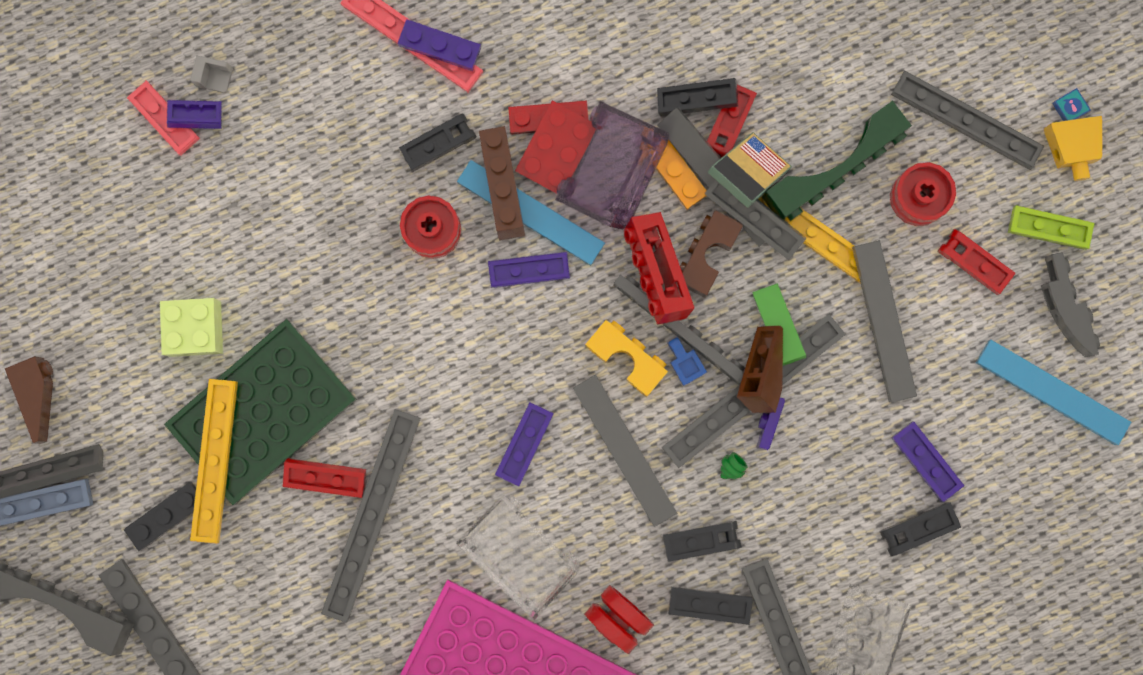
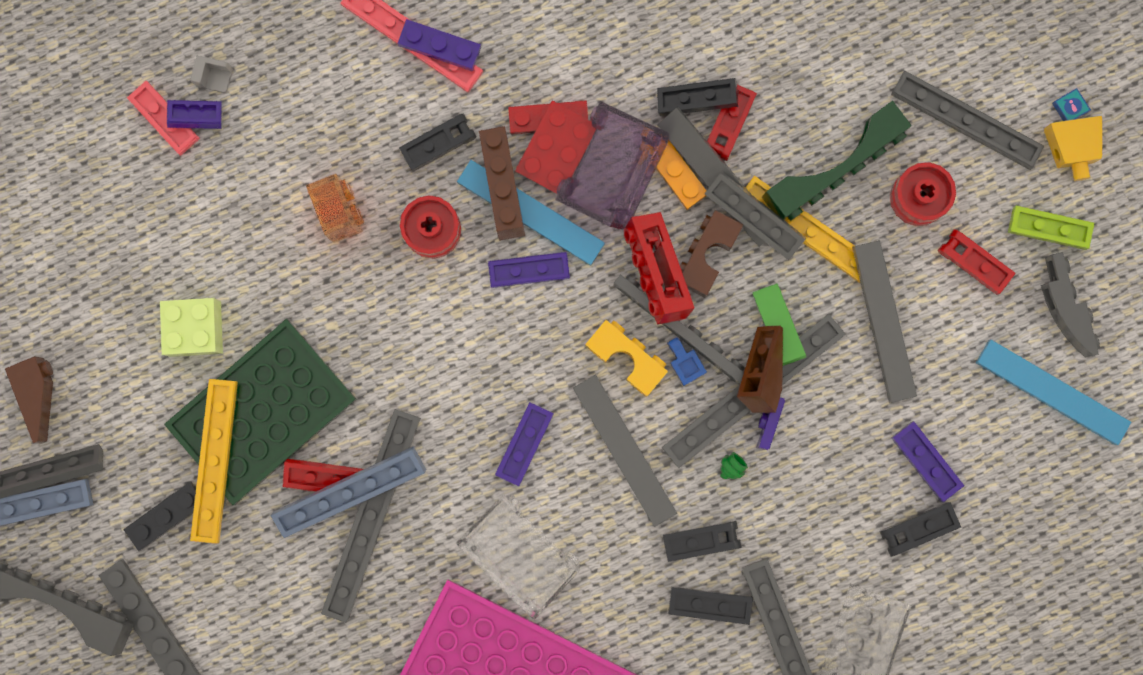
red wheel [584,584,654,654] -> none
tile [708,132,792,208] -> none
none -> sand blue plate [271,446,427,538]
none -> clear orange brick [306,174,365,243]

